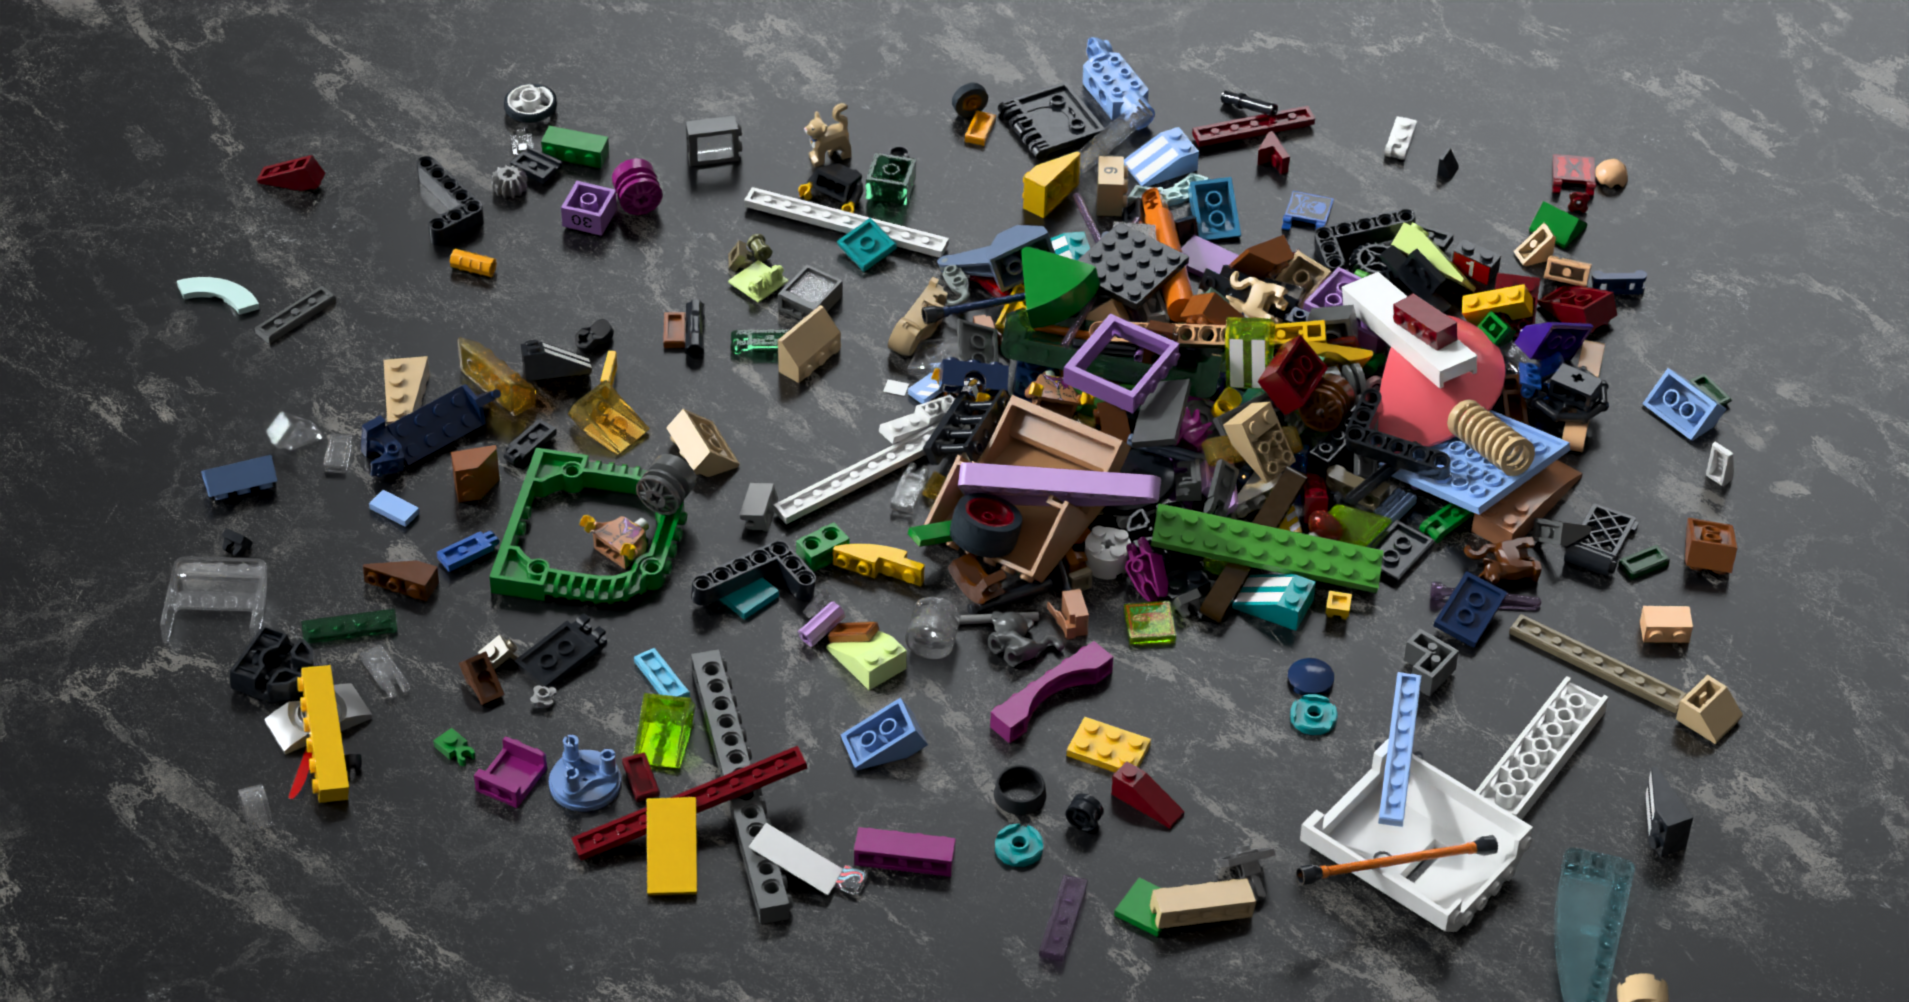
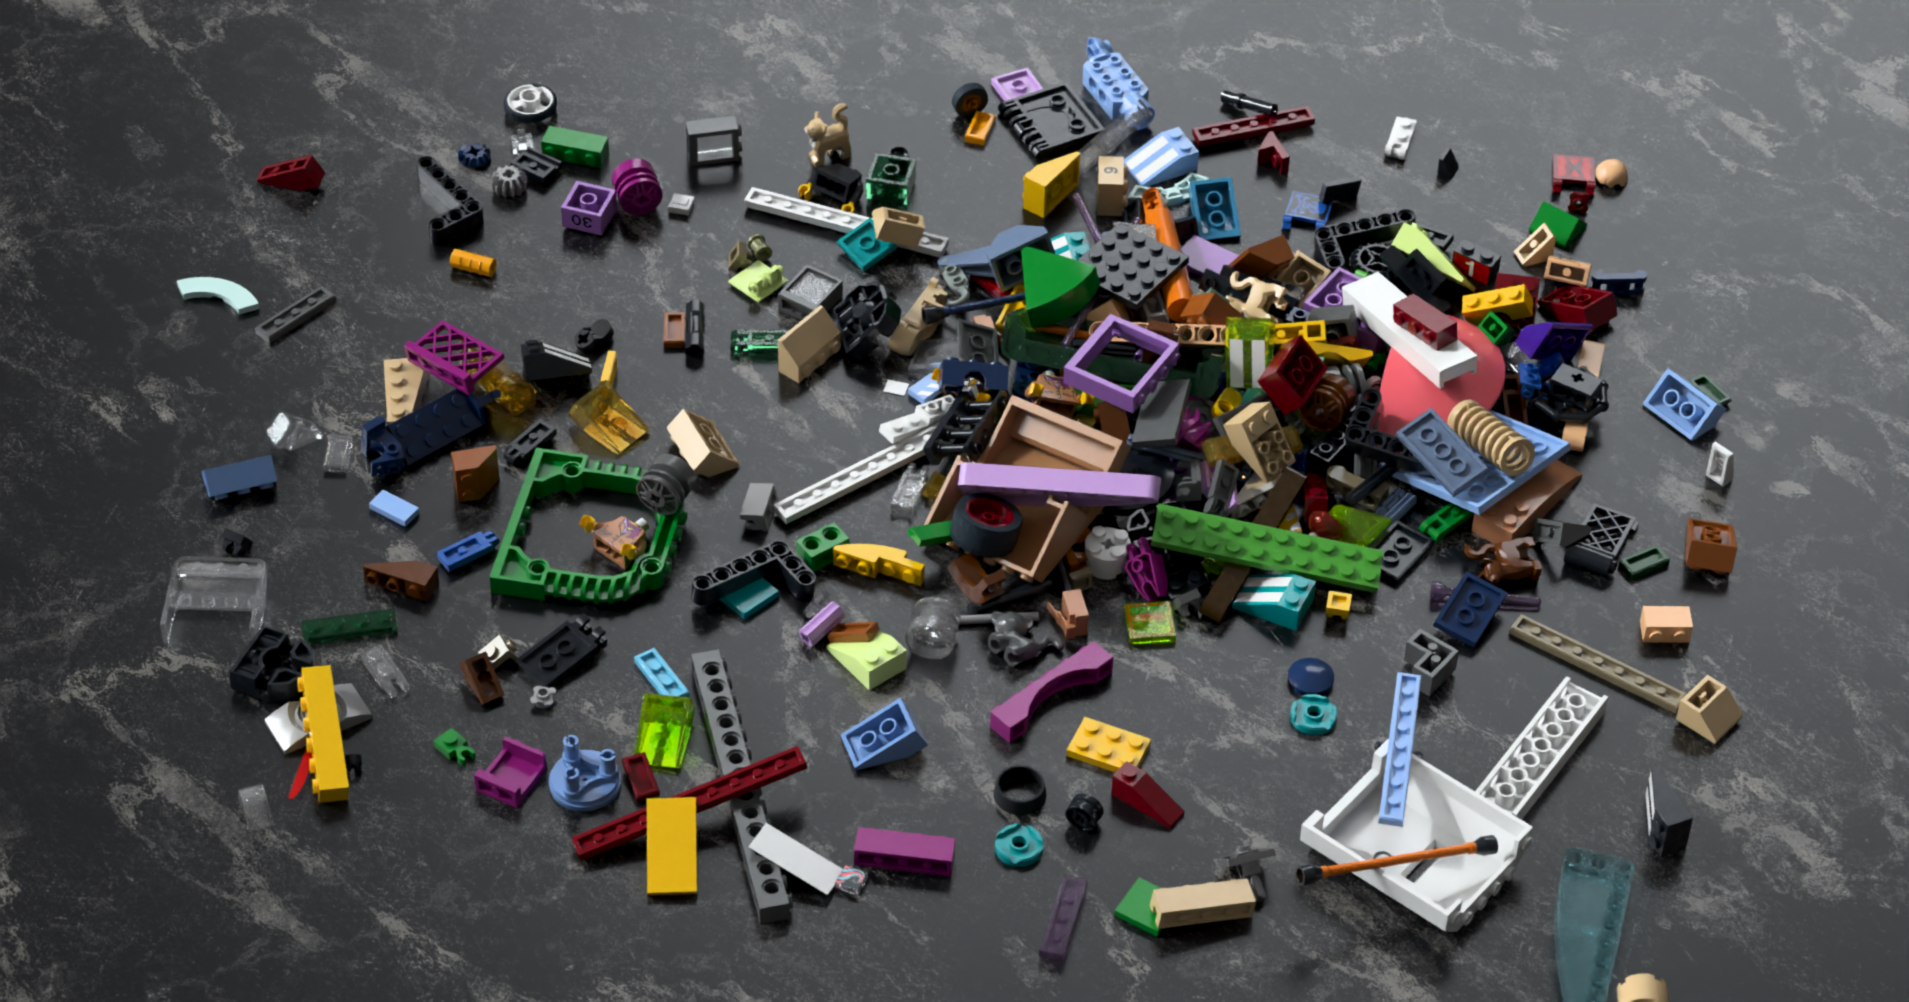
none -> magenta fence [403,320,505,395]
none -> dark blue gear [458,142,491,168]
none -> white tile [668,193,694,216]
none -> black connector [832,281,902,361]
none -> tan slope [872,207,925,248]
none -> lavender tile [991,68,1043,101]
none -> black tile [1319,176,1362,203]
none -> sand blue tile [1396,408,1489,498]

